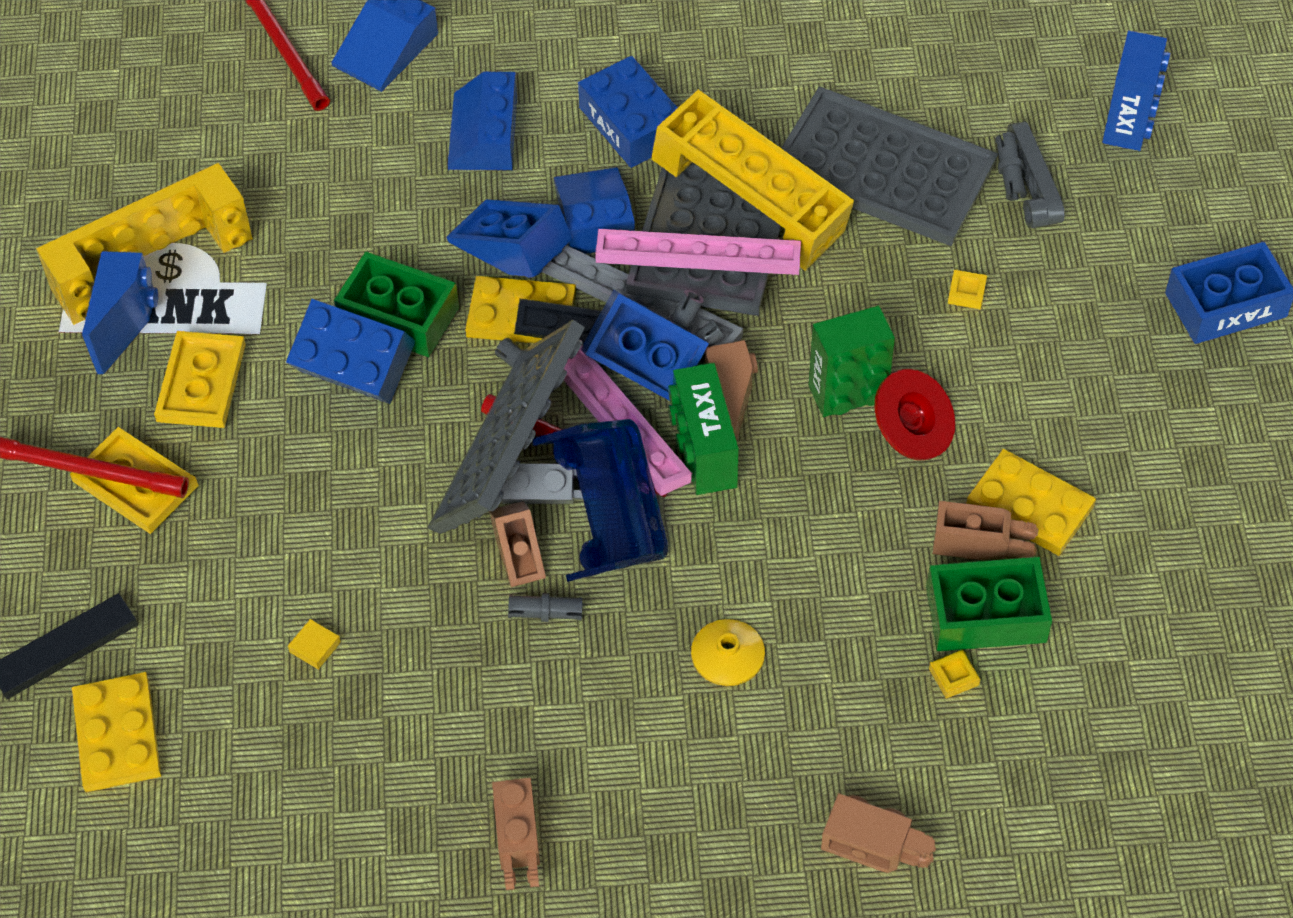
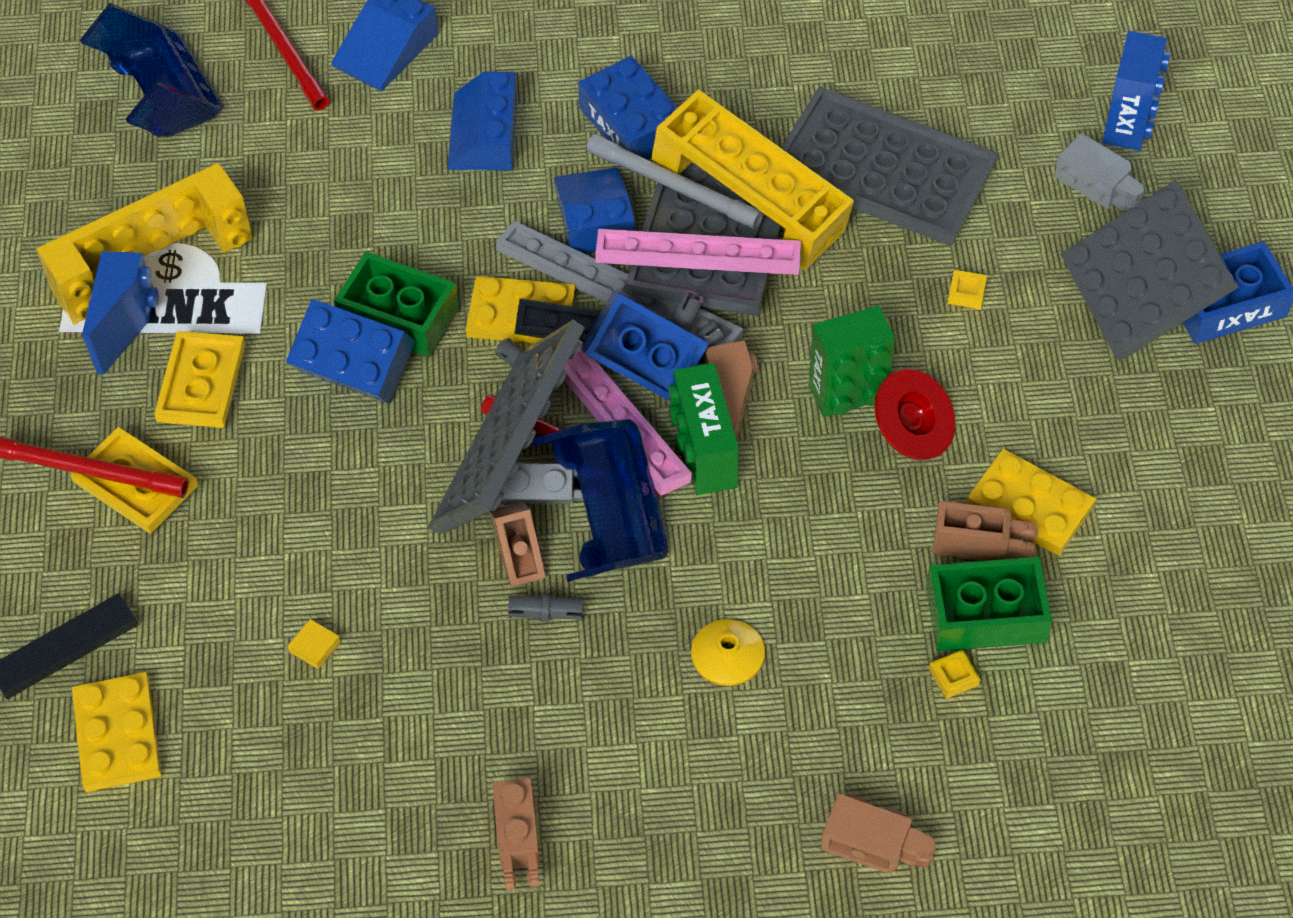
blue slope [446,199,573,278] -> none
dark grey pin [995,132,1027,201] -> none
dark grey beam [1007,121,1065,229] -> none
none -> clear blue windscreen [80,3,224,137]
none -> light grey piece [587,134,764,230]
none -> light grey hinge [1055,133,1145,212]
none -> dark grey plate [1061,180,1239,361]

